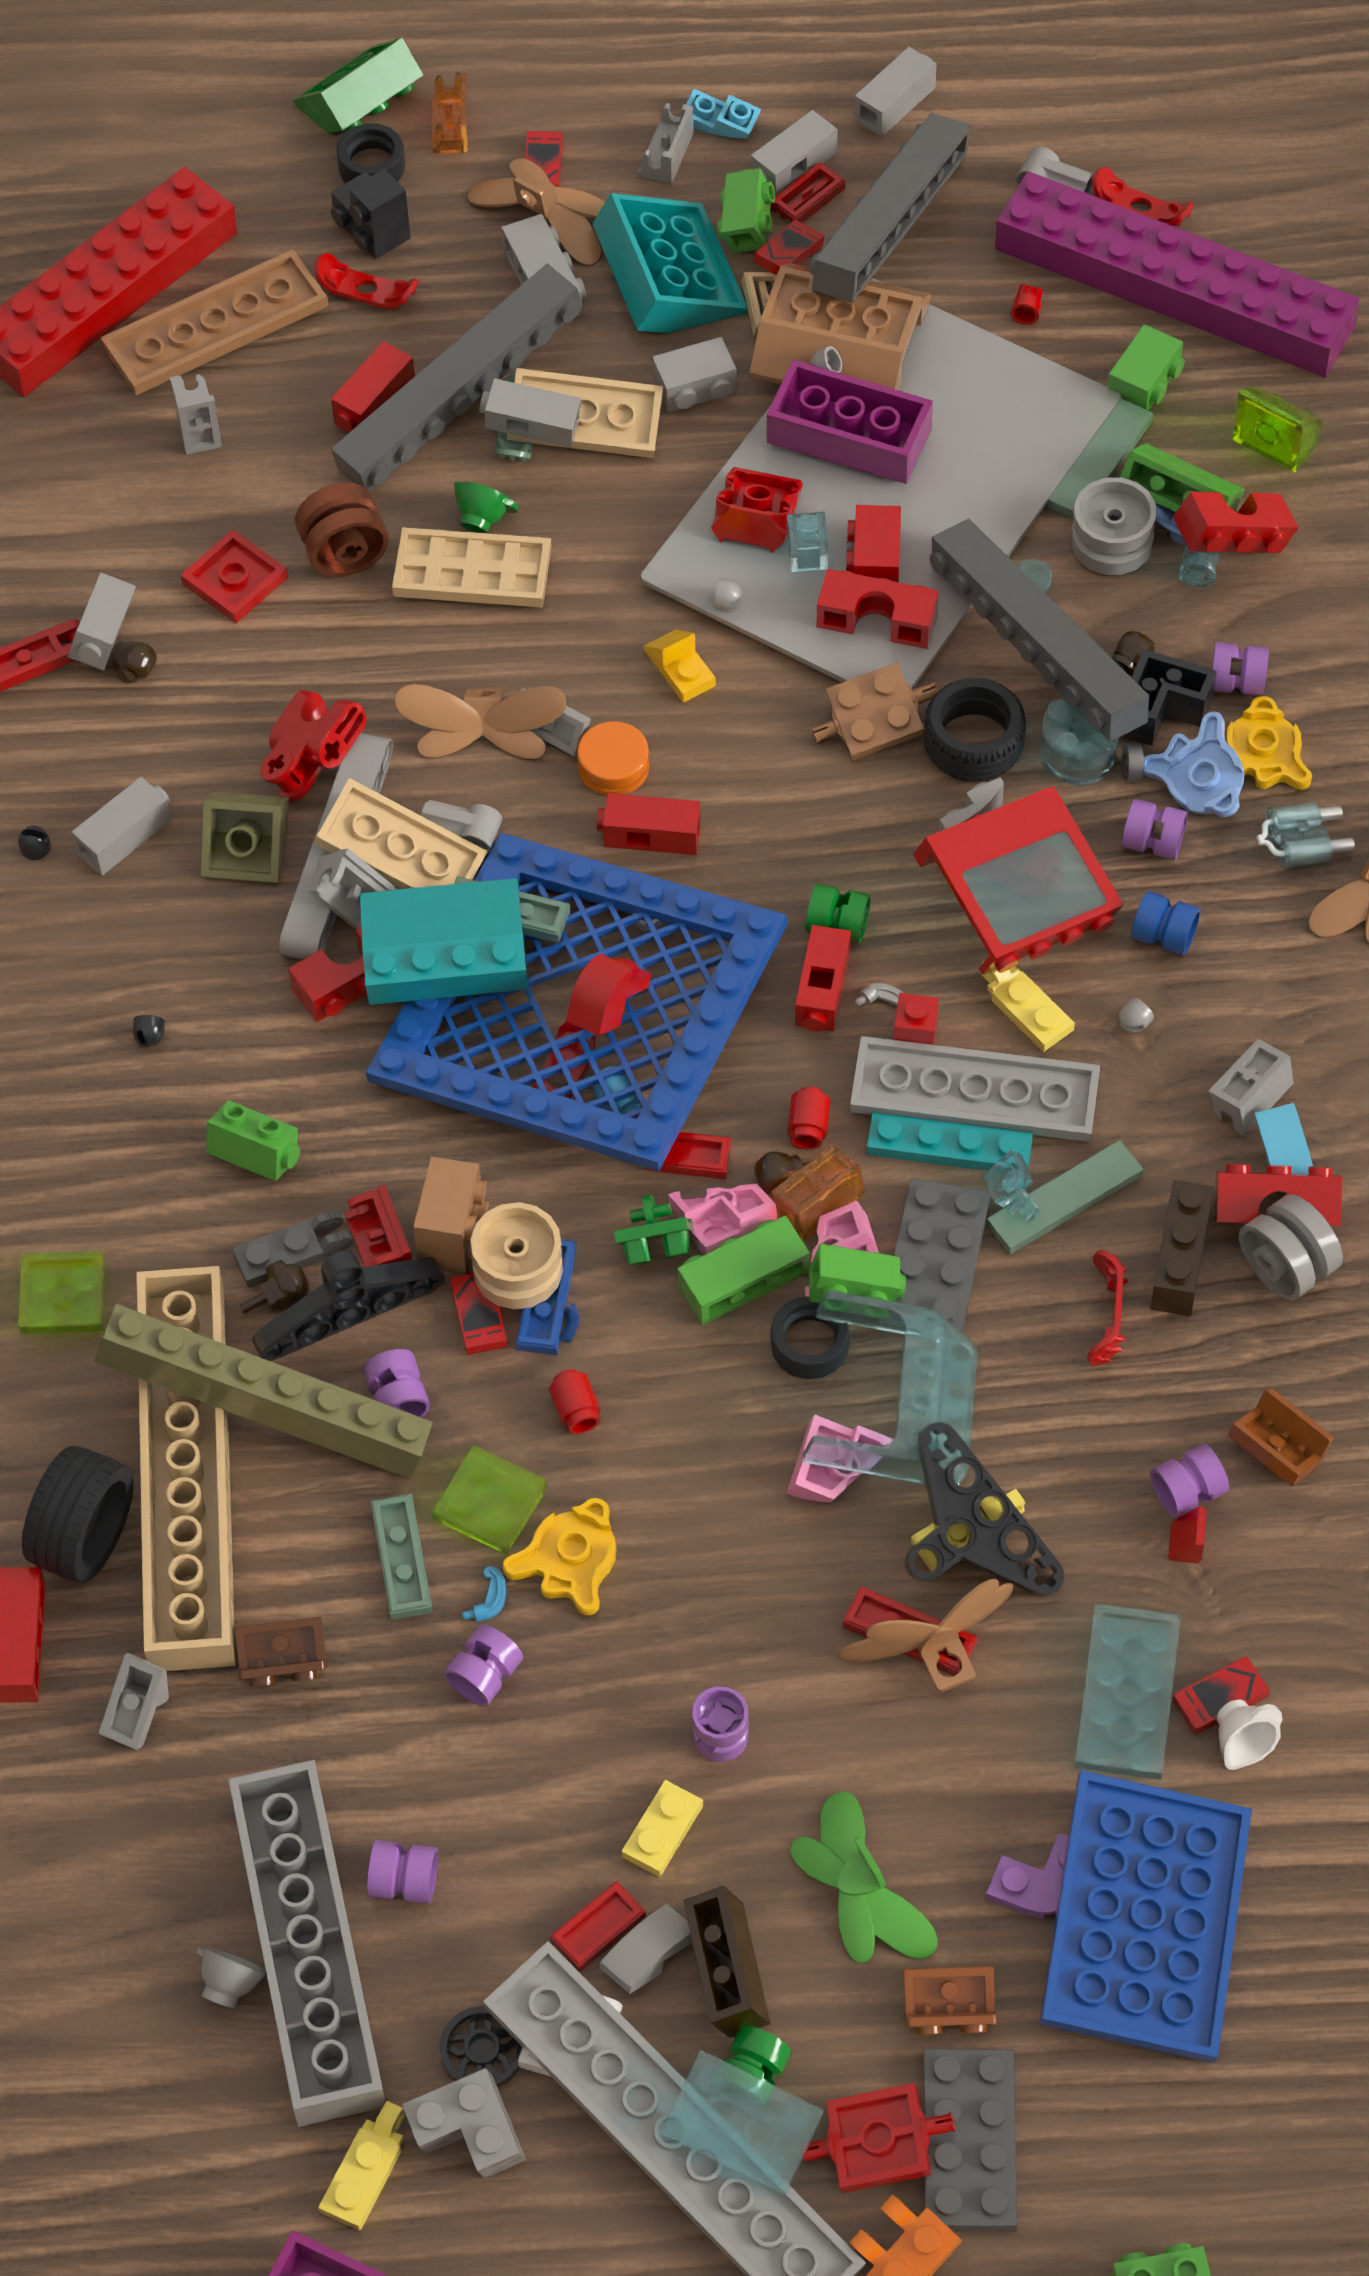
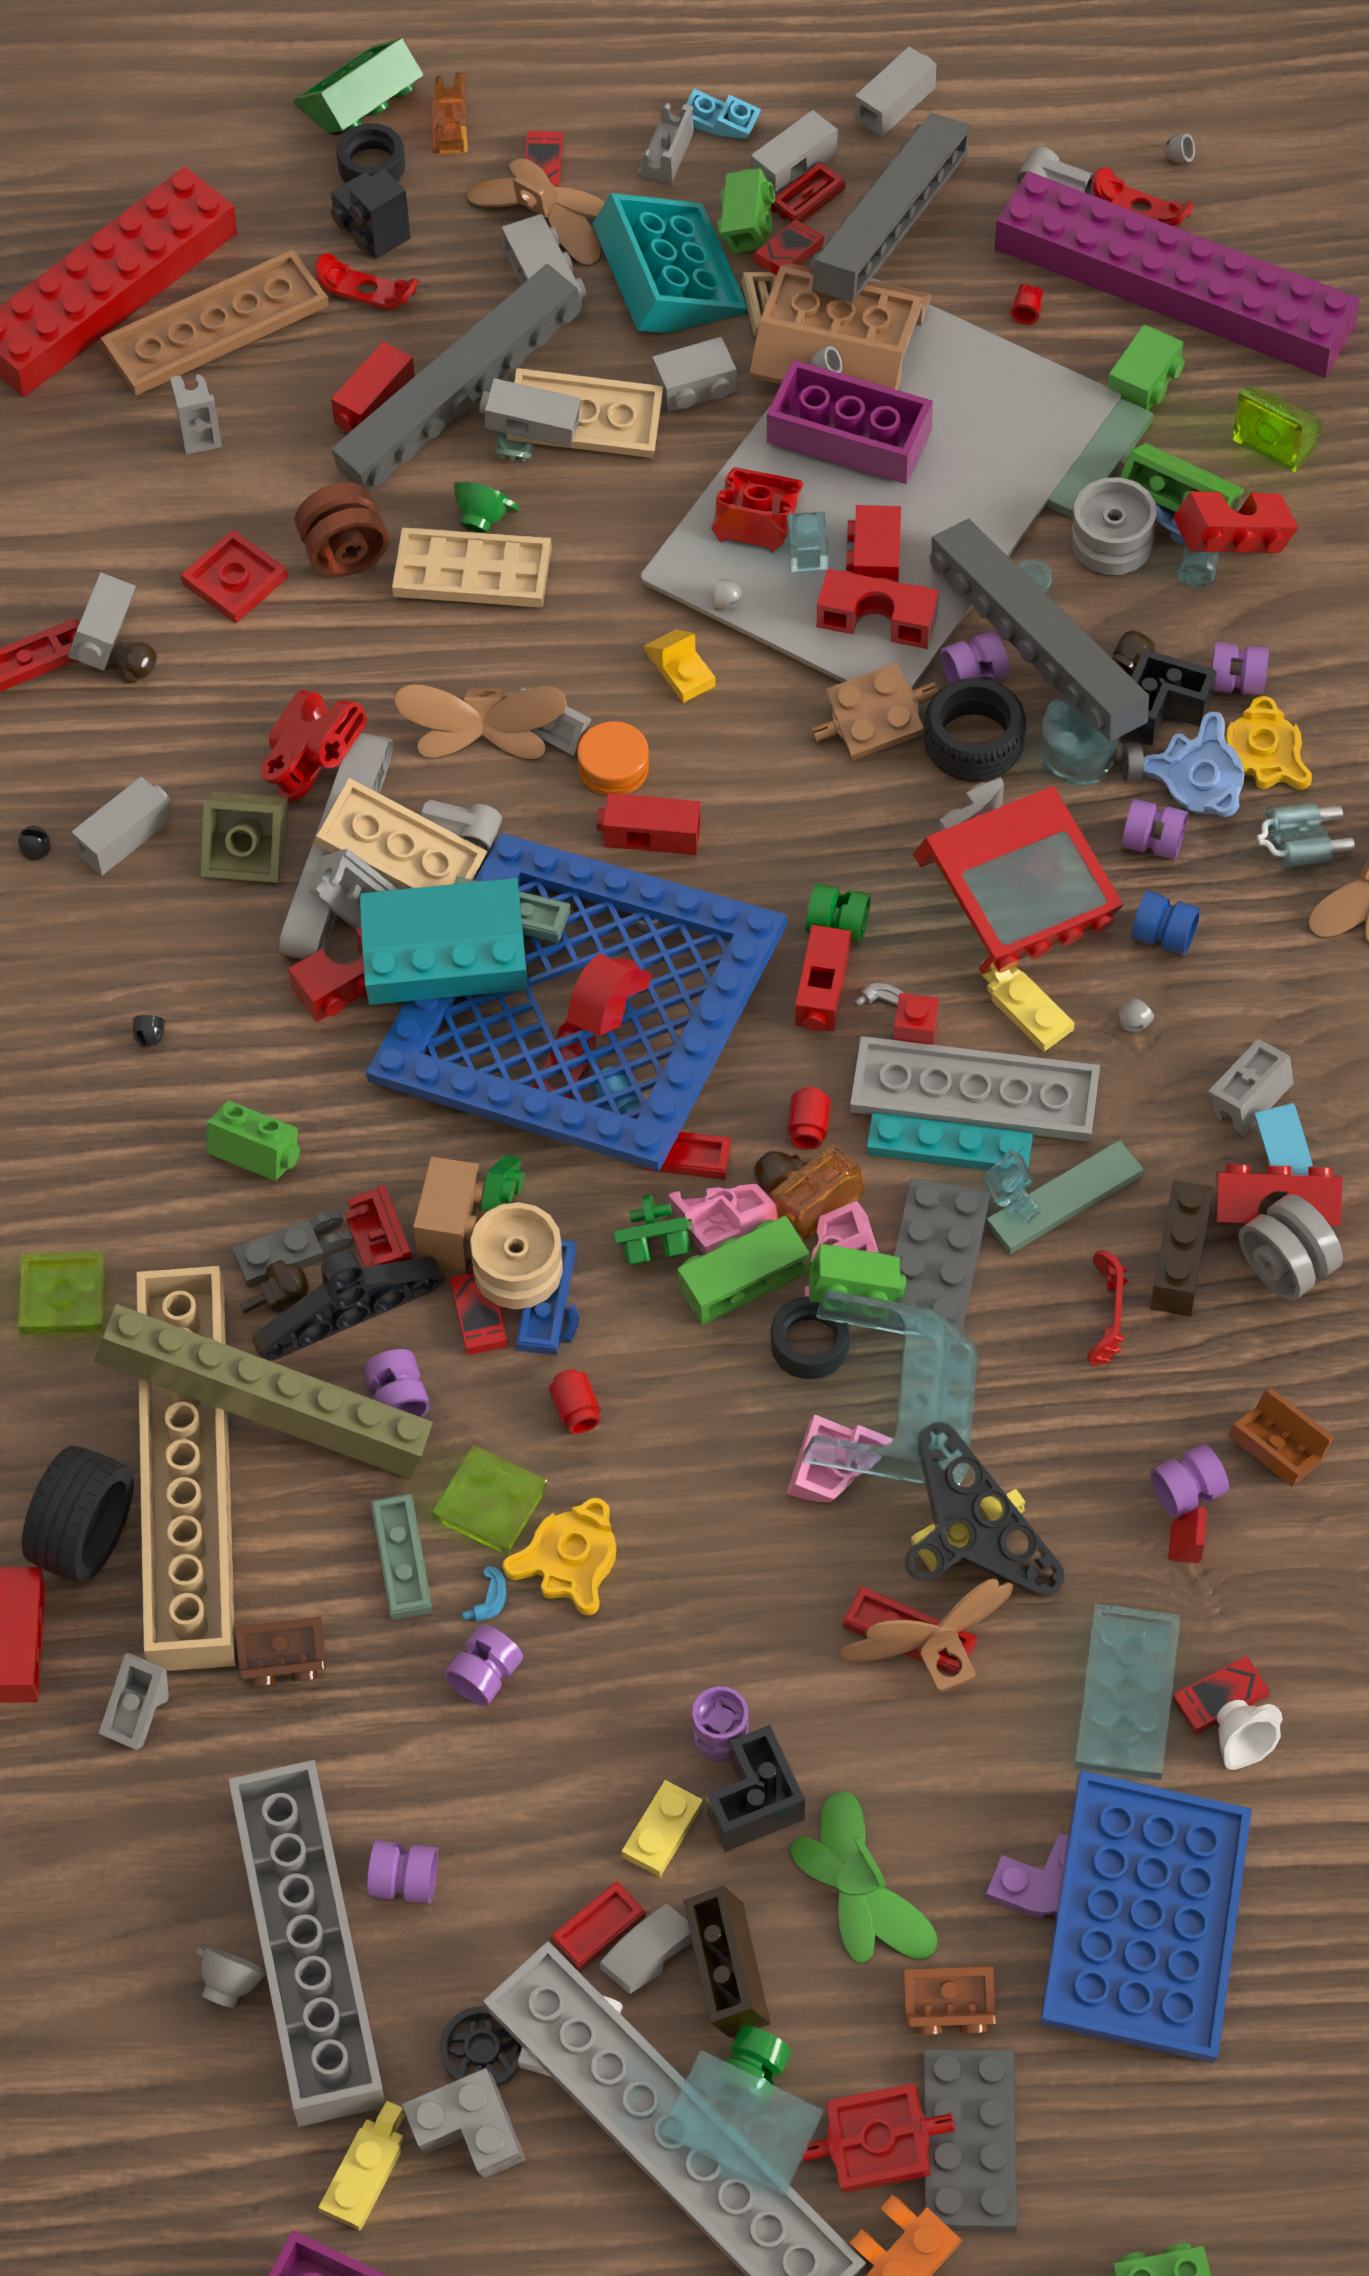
none -> green plate [480,1154,525,1212]
none -> black brick [707,1725,805,1852]
none -> medium lavender wheel [941,630,1010,683]
none -> light grey hinge [1165,133,1195,163]

